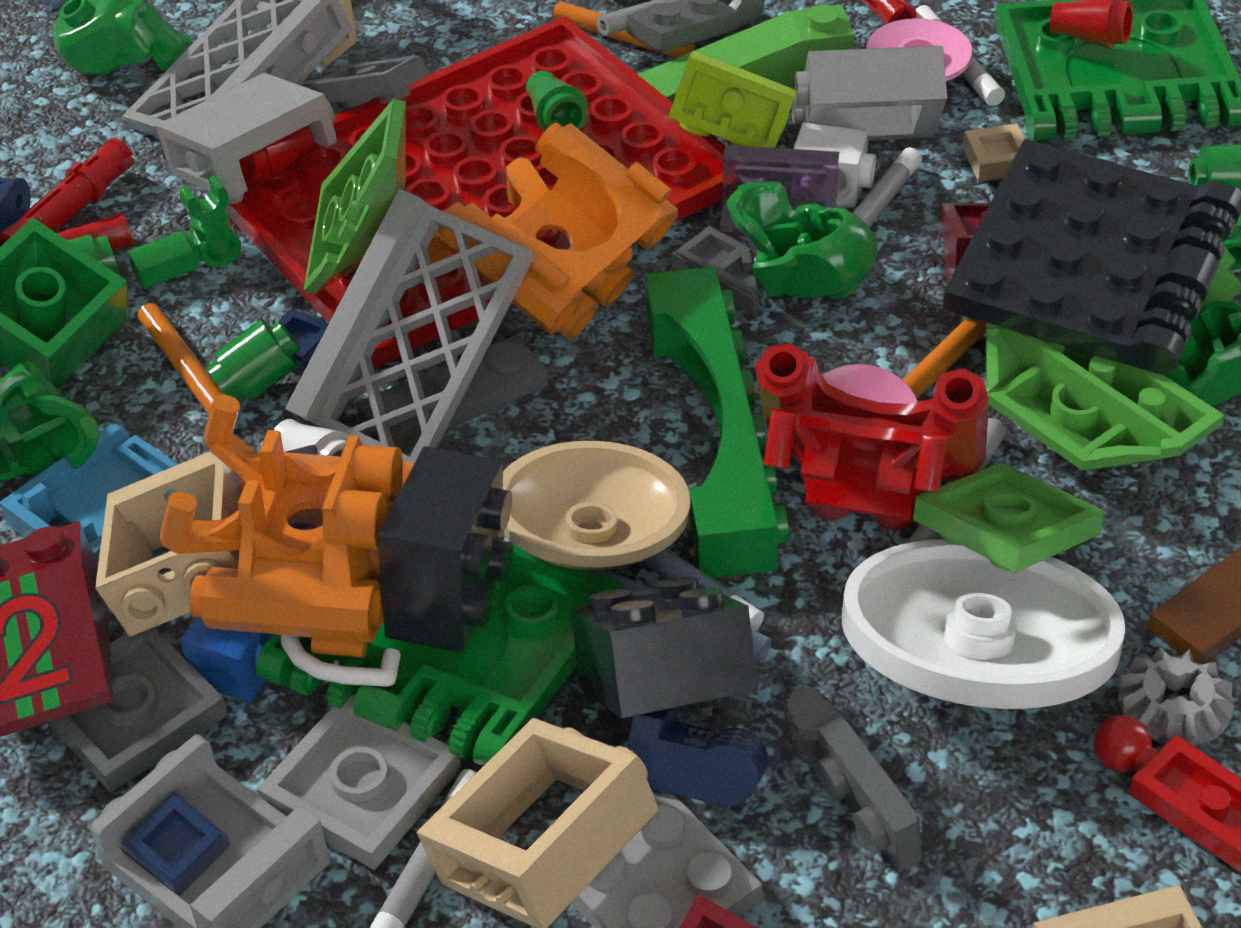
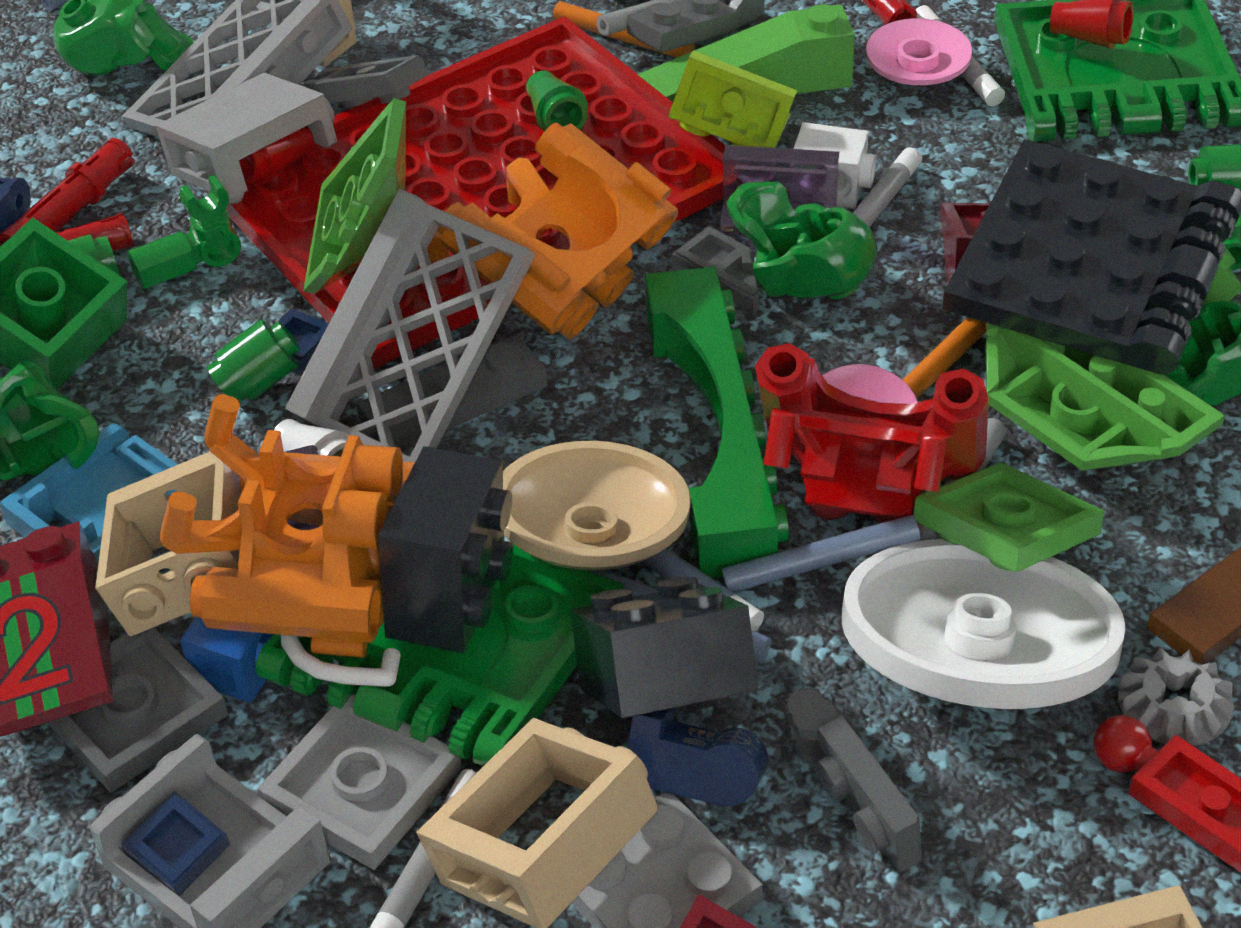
orange bar [137,303,224,414] -> none
light grey window [792,46,947,141] -> none
tan plate [963,124,1025,182] -> none
none -> sand blue piece [721,514,921,592]

